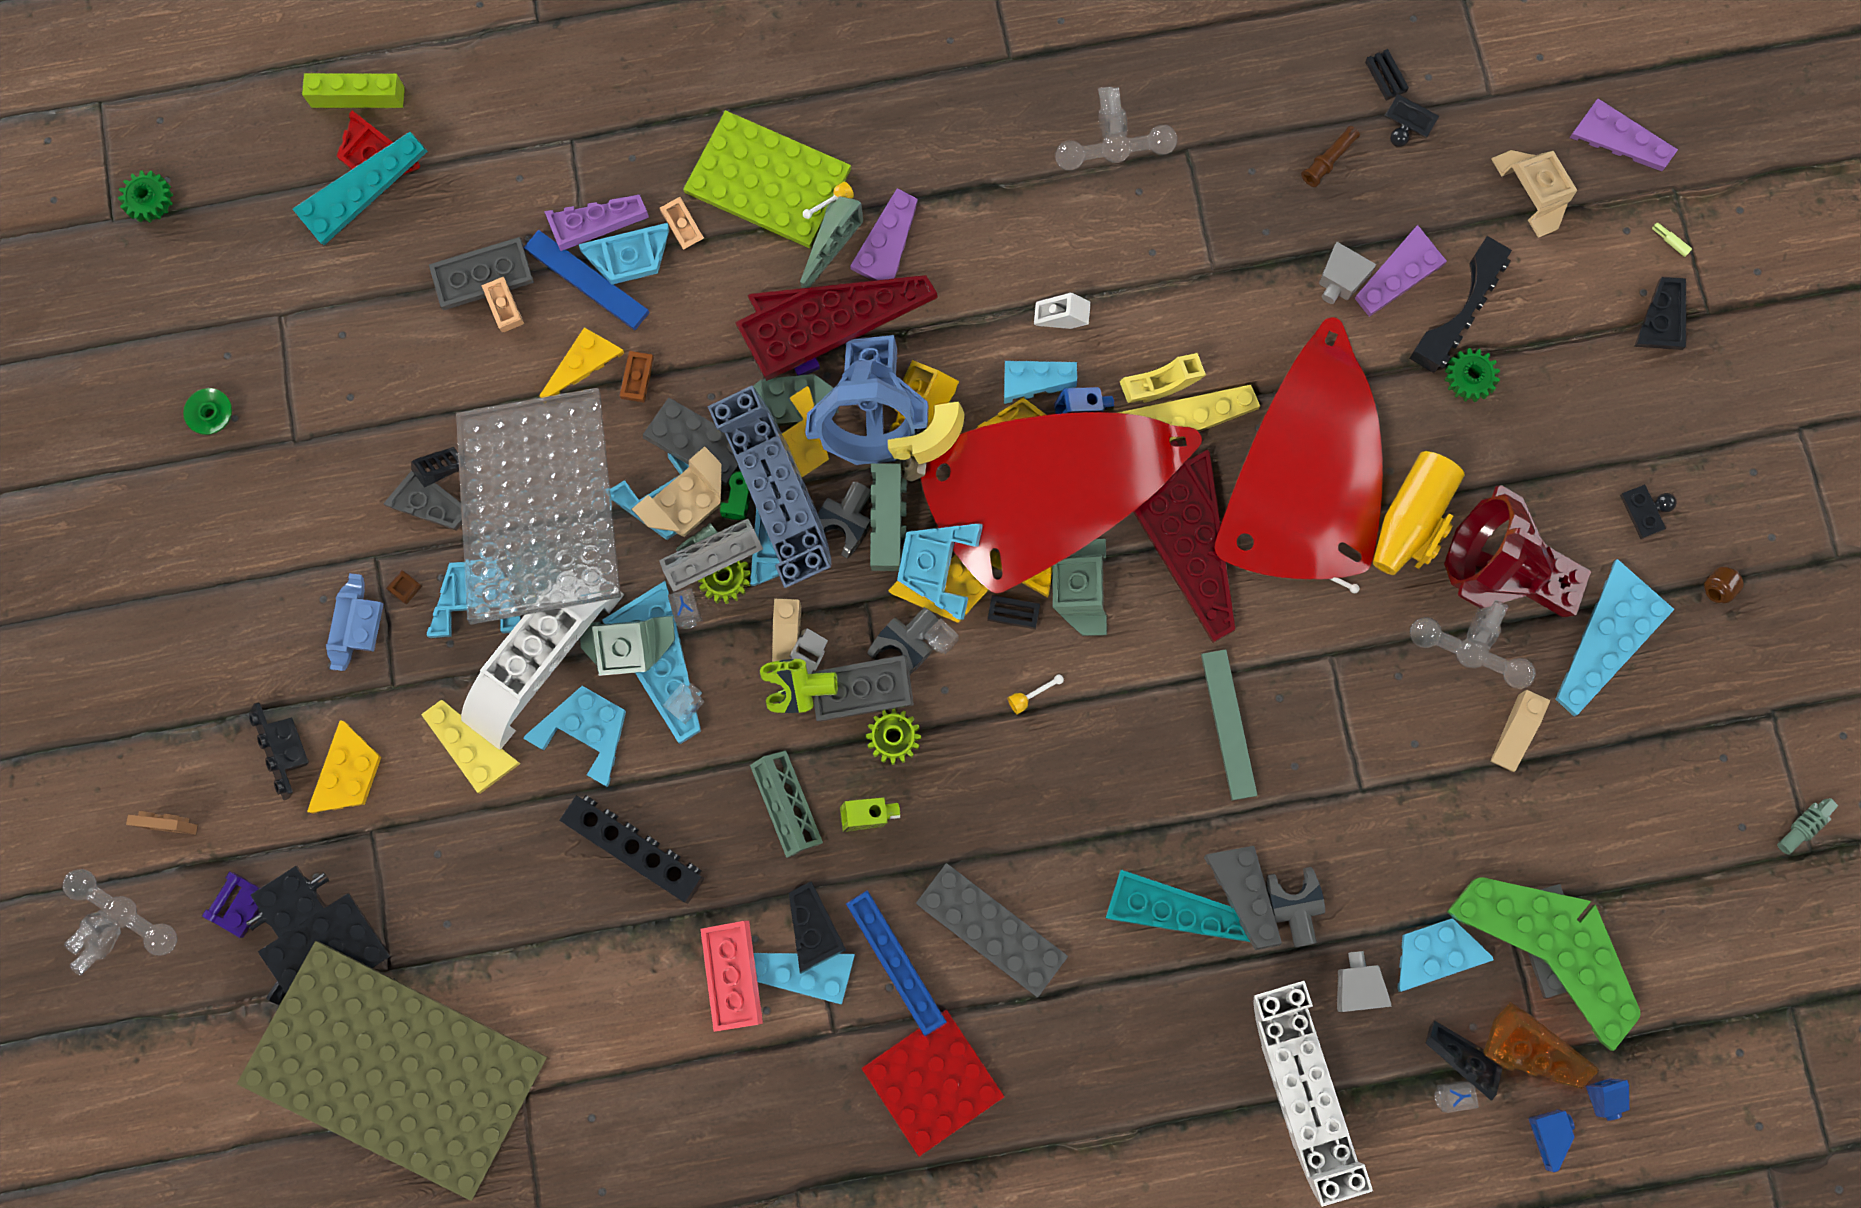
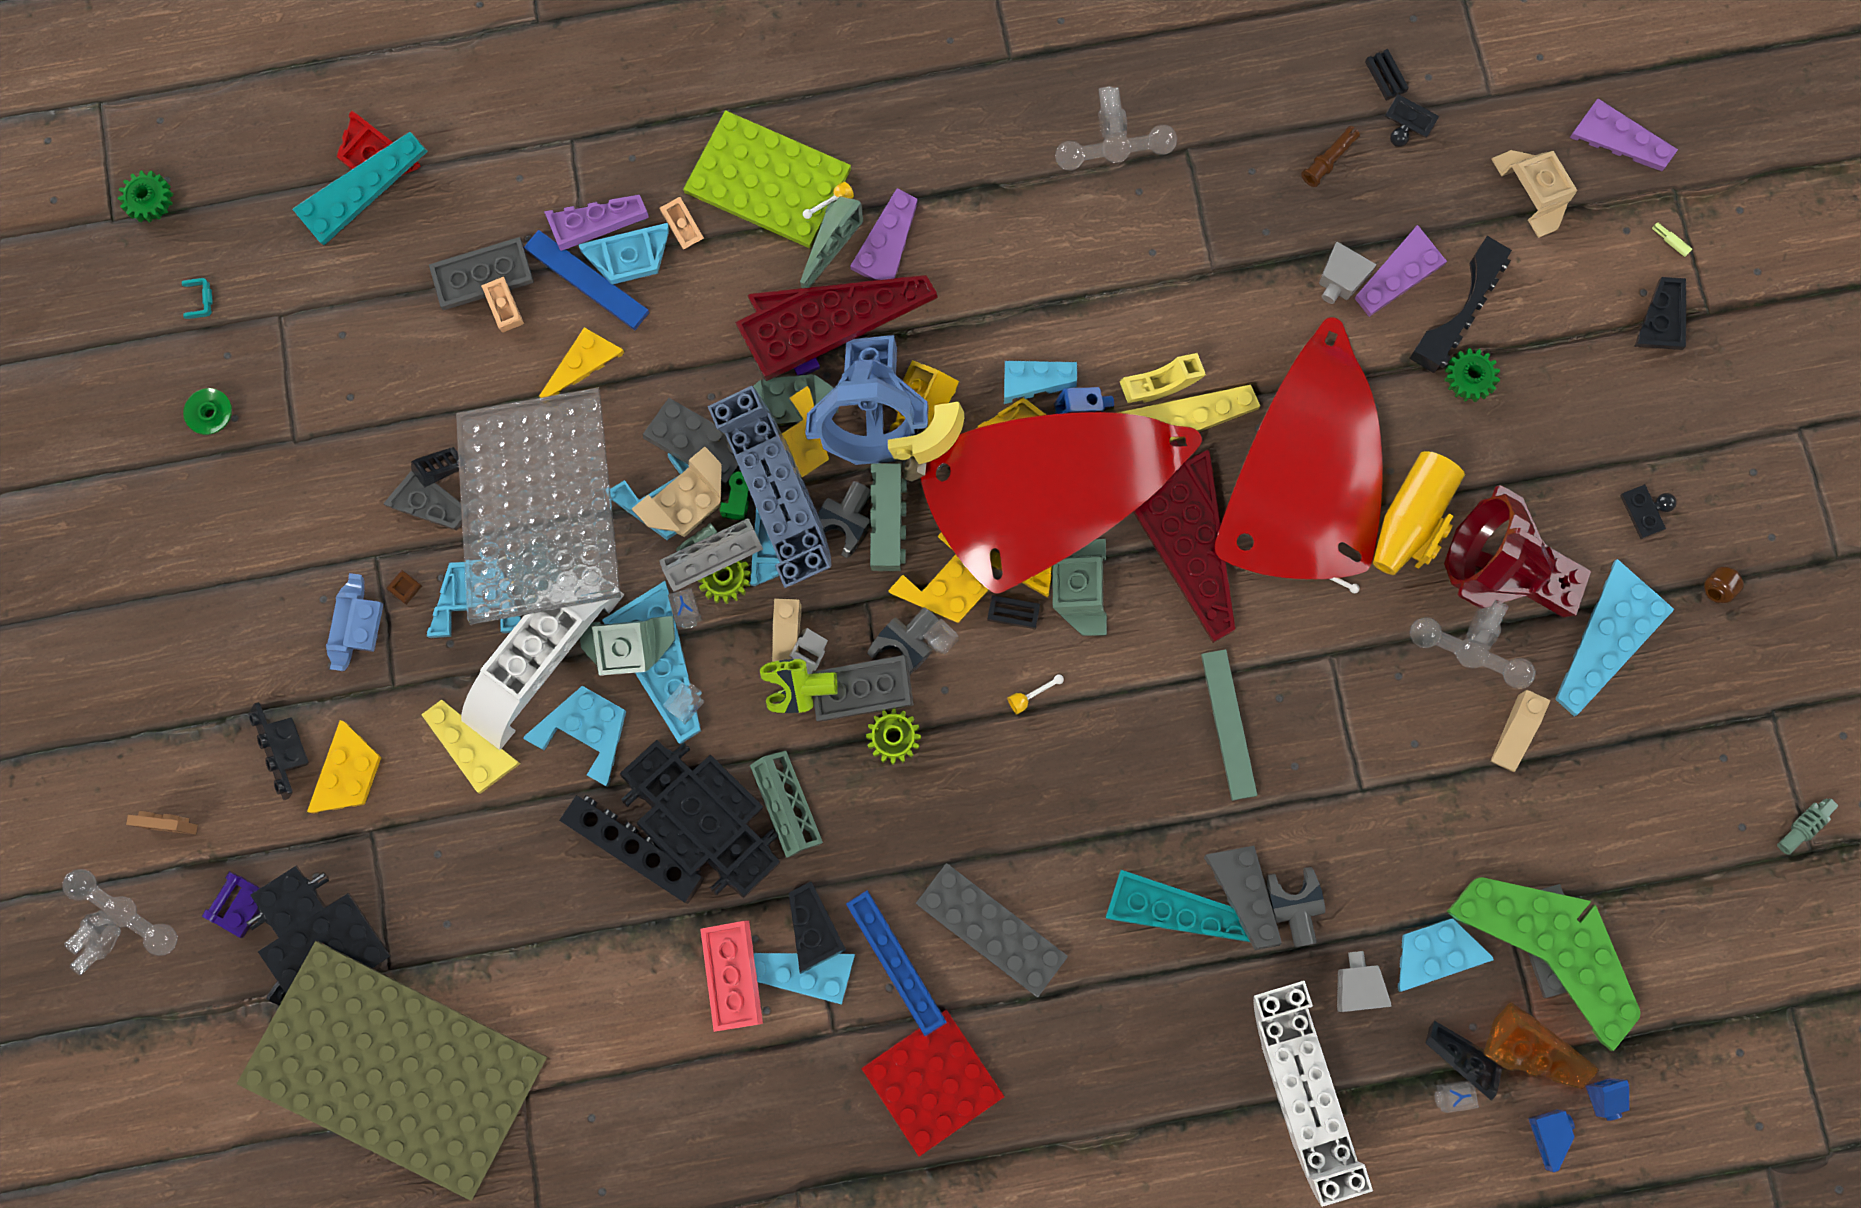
lime brick [302,73,405,108] -> none
dark orange plate [619,351,654,403] -> none
lime torso [840,798,900,832] -> none
medium azure wing [897,524,983,620] -> none
white slope [1034,293,1090,329] -> none
none -> teal piece [182,278,213,319]
none -> black piece [620,740,780,898]

